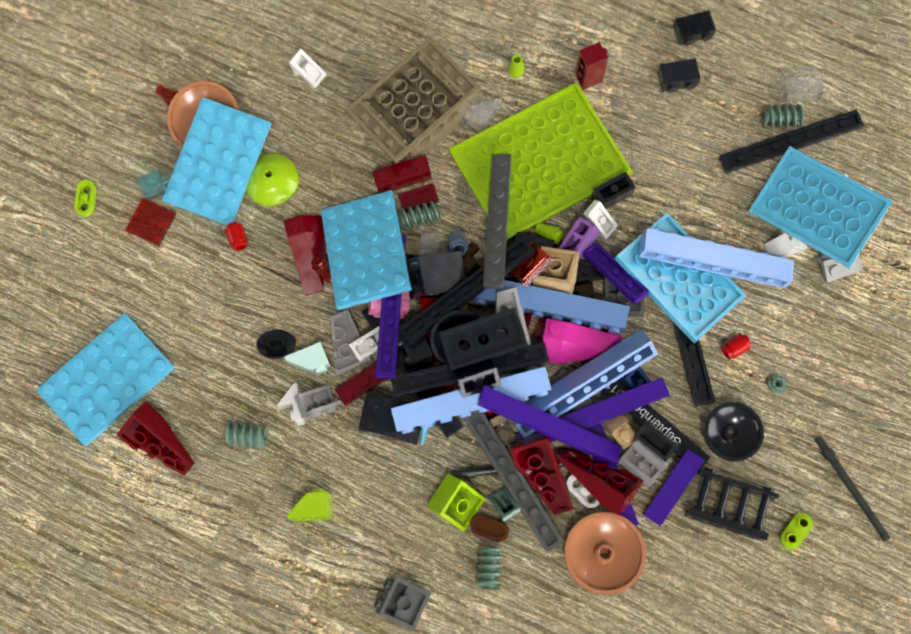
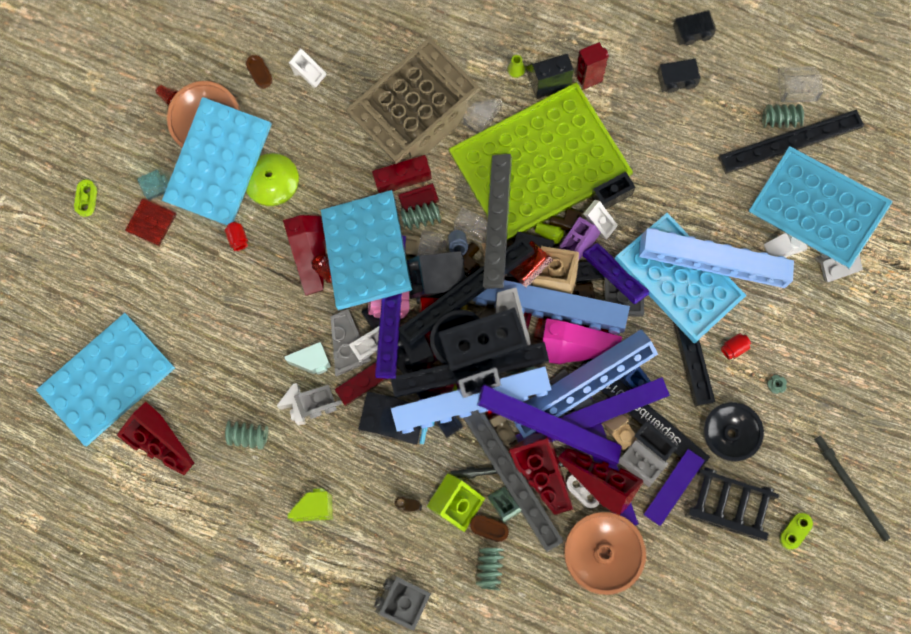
black dish [256,330,295,359] -> none
none -> reddish brown tile [246,55,273,89]
none -> dark brown piece [394,496,422,513]
none -> clear slope [454,207,487,243]
none -> black slope [525,53,574,99]
none -> dark brown piece [549,208,583,232]

